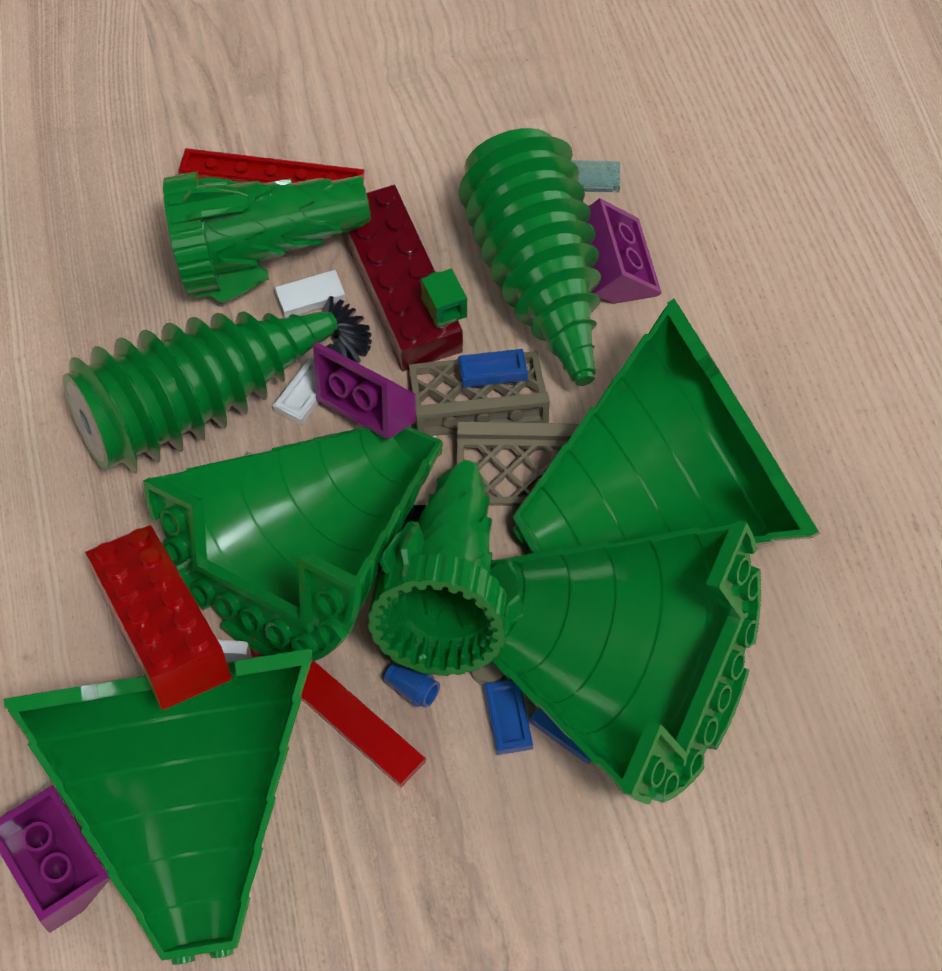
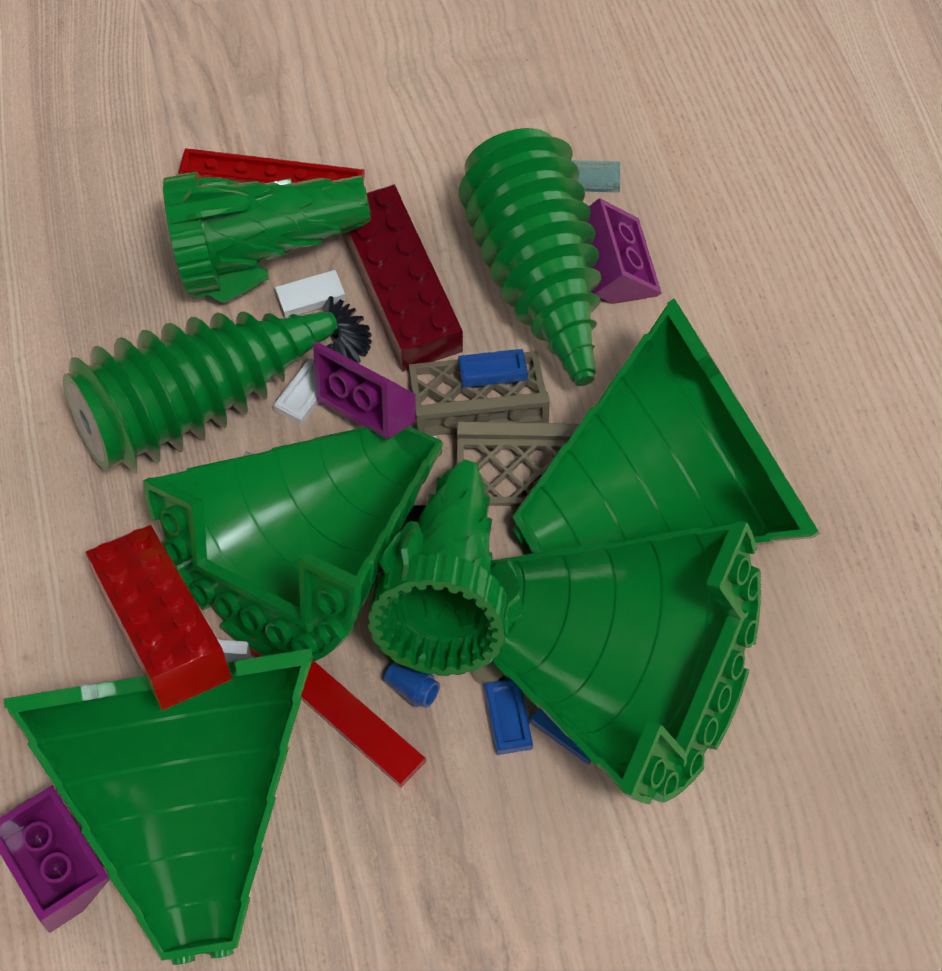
green brick [421,268,468,328] -> none

